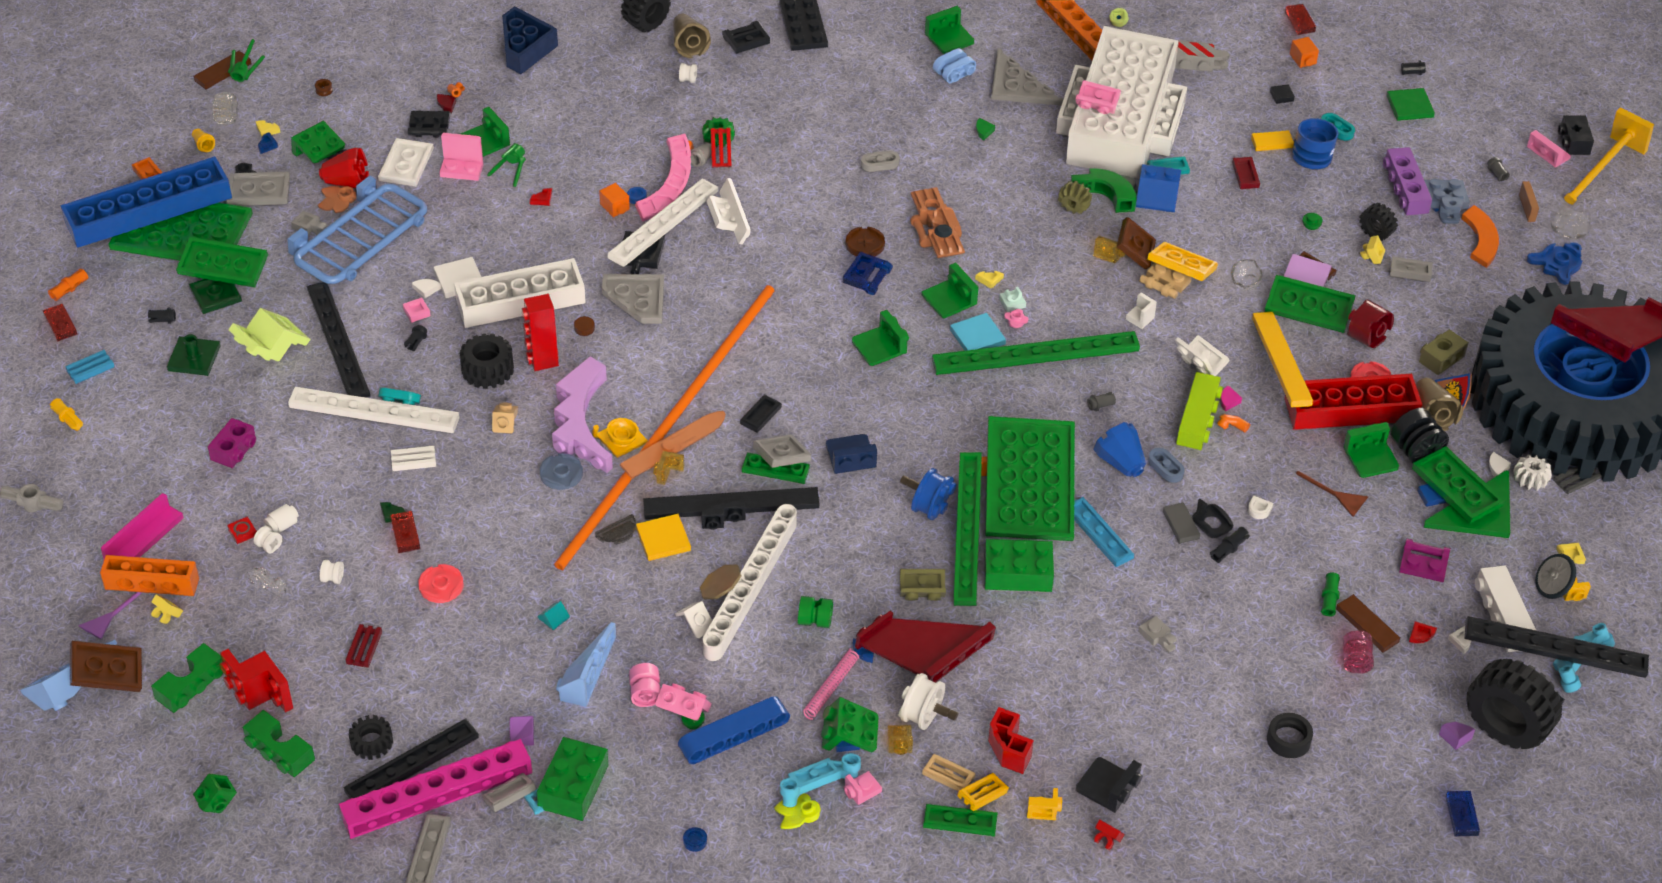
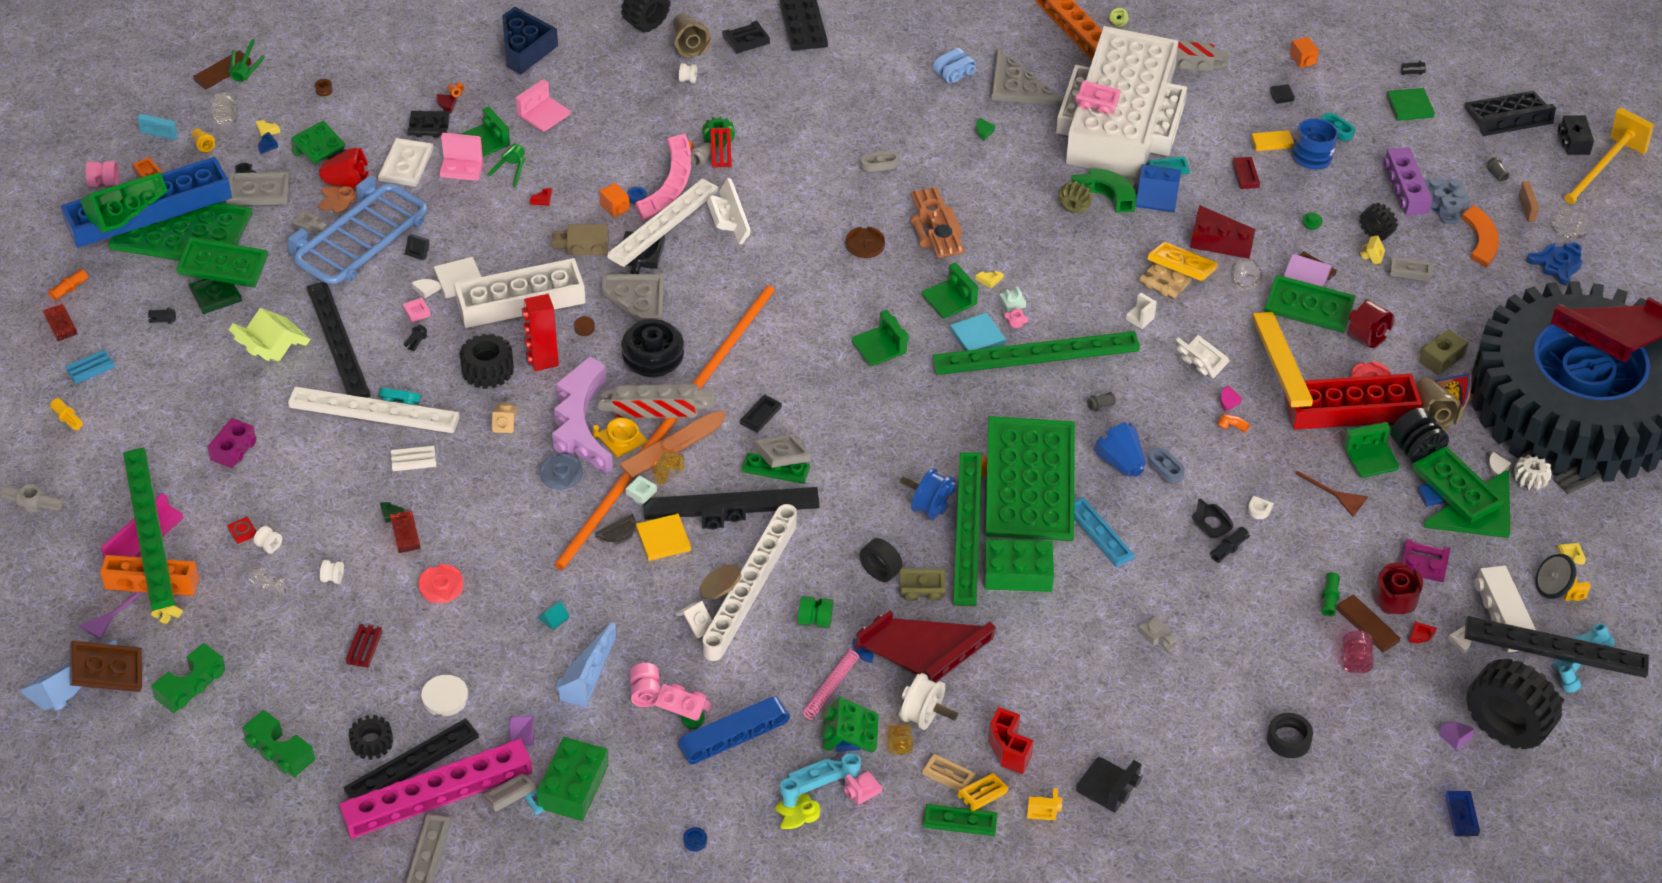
dark green tile [167,334,221,376] -> none
green brick [193,774,237,813] -> none
red bracket [220,648,293,713] -> none
white brick [264,504,299,533] -> none
dark blue bracket [826,434,877,474] -> none
clear blue plate [843,252,893,295] -> none
green bracket [925,5,974,54] -> none
clear yellow bracket [1094,236,1125,263] -> none
red tile [1094,820,1125,850] -> none
reddish brown tile [1116,217,1156,269] -> none
dark grey tile [1163,502,1200,544] -> none
lime brick [1176,372,1223,450] -> none
clear red plate [1285,4,1316,35] -> none
bright pink panel [1527,130,1571,167] -> none
none -> green wedge [80,172,168,233]
none -> bright pink wheel [86,161,119,187]
none -> green plate [123,447,175,611]
none -> medium azure tile [137,114,179,140]
none -> black tile [405,234,430,260]
none -> white tile [421,675,468,716]
none -> bright pink bracket [515,79,570,132]
none -> dark tan brick [551,224,609,256]
none -> light grey hinge [597,384,715,419]
none -> black wheel [621,319,684,377]
none -> light aqua tile [626,476,657,506]
none -> black tyre [859,538,903,582]
none -> dark red wedge [1190,205,1256,259]
none -> dark red brick [1374,562,1423,614]
none -> black fence [1464,91,1556,136]

